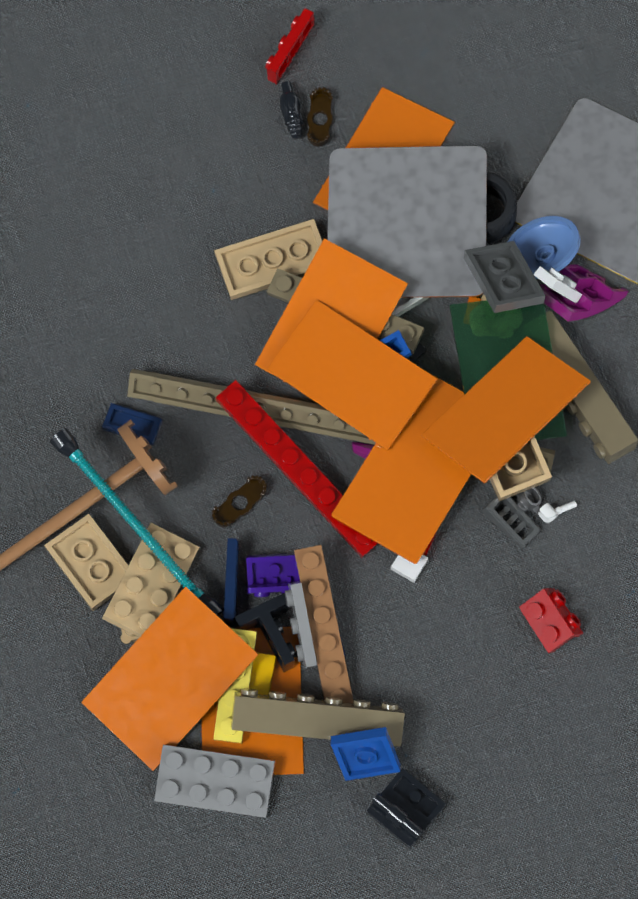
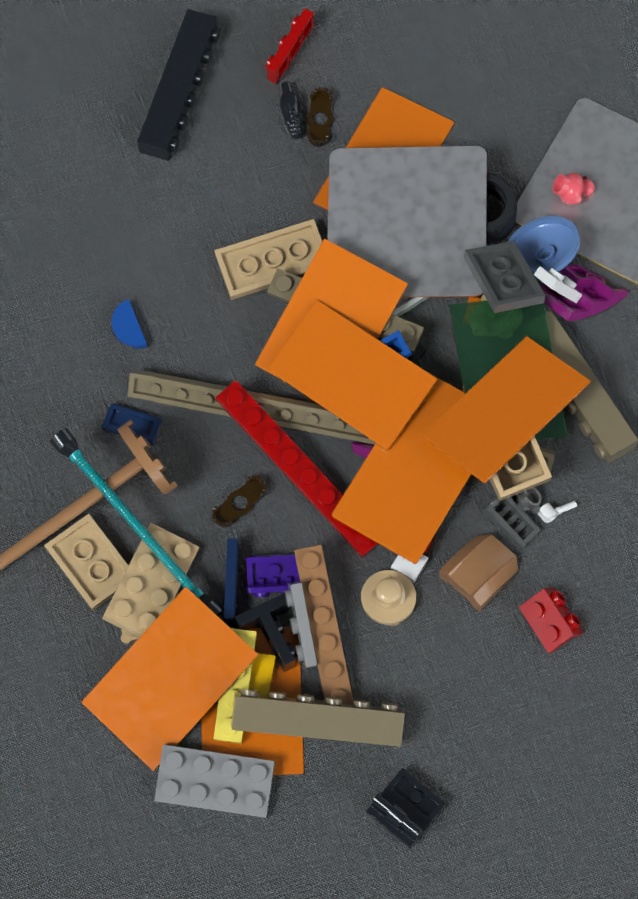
blue plate [331,727,400,781] -> none
none -> blue tile [111,298,148,349]
none -> black brick [137,9,220,161]
none -> tan plate [361,570,416,626]
none -> medium nougat slope [439,534,518,612]
none -> coral animal [553,172,595,205]

